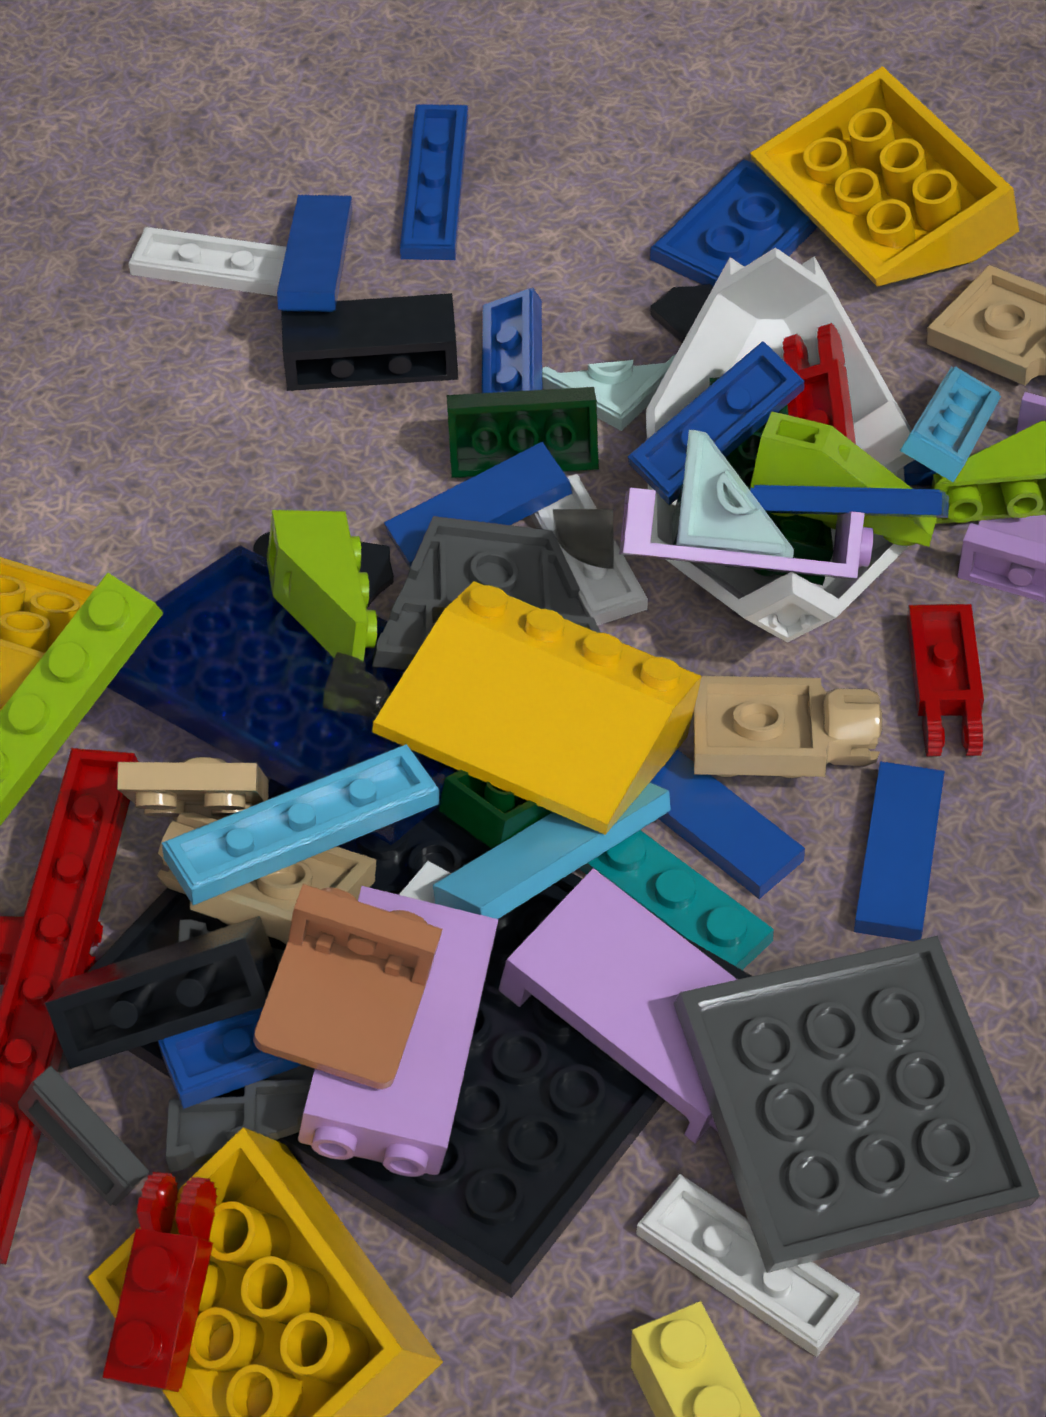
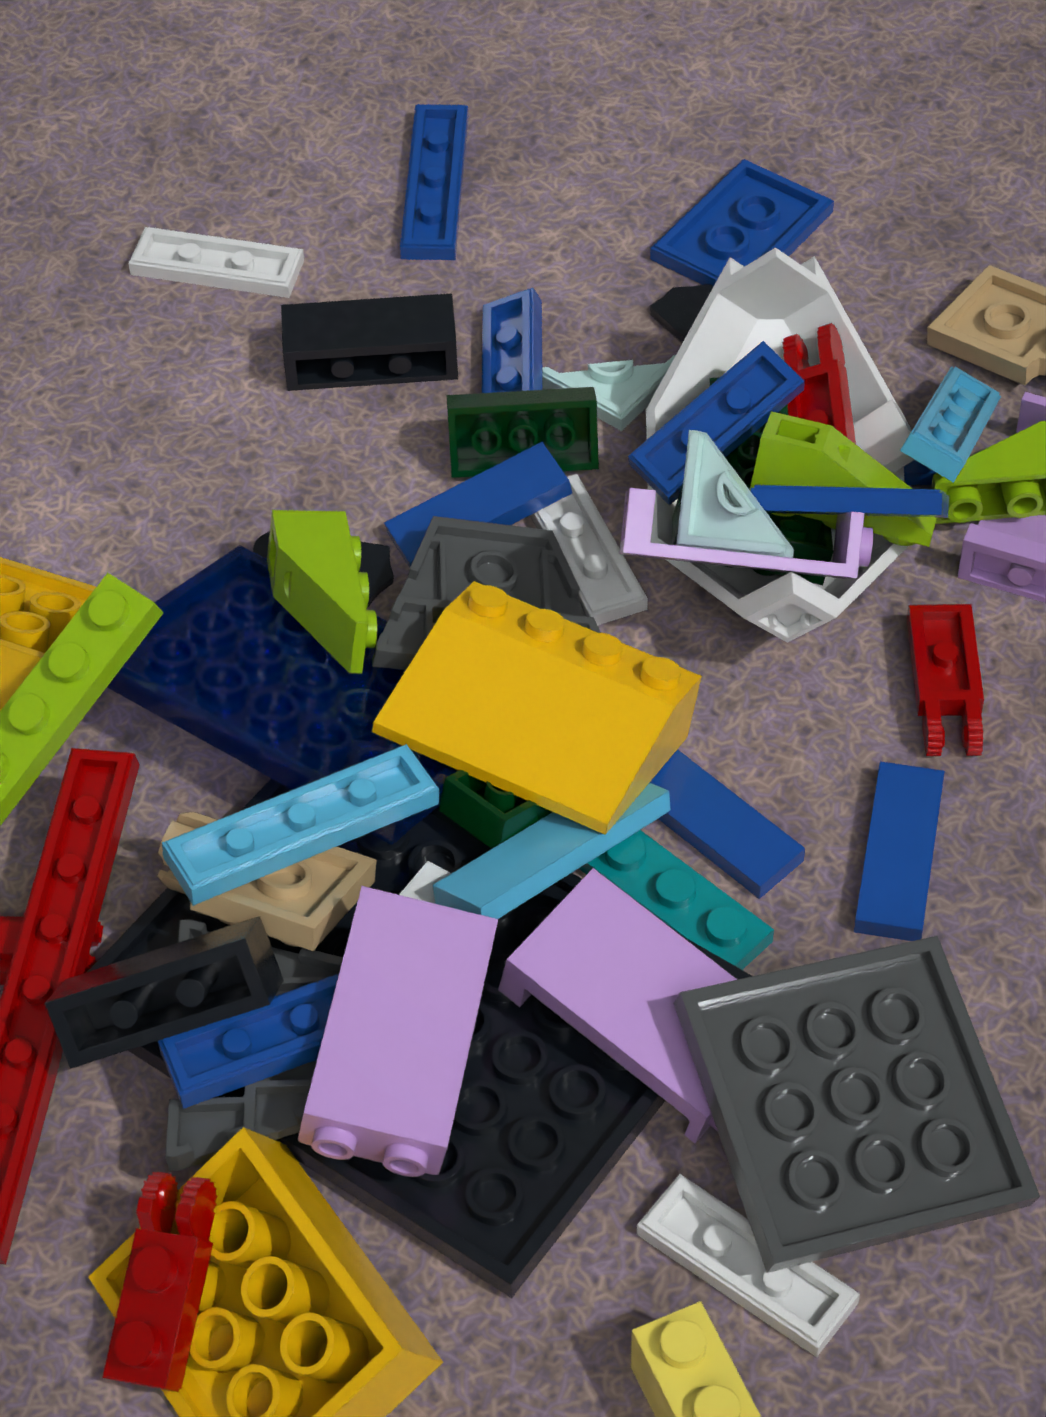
dark grey tile [18,1066,150,1206] -> none
tan plate [117,757,269,822] -> none
nougat bracket [254,884,443,1089] -> none
blue tile [277,195,352,312] -> none
clear smoke tile [323,652,390,718] -> none
clear smoke tile [553,509,614,569] -> none
tan plate [694,676,882,778] -> none
yellow slope [750,66,1019,287] -> none

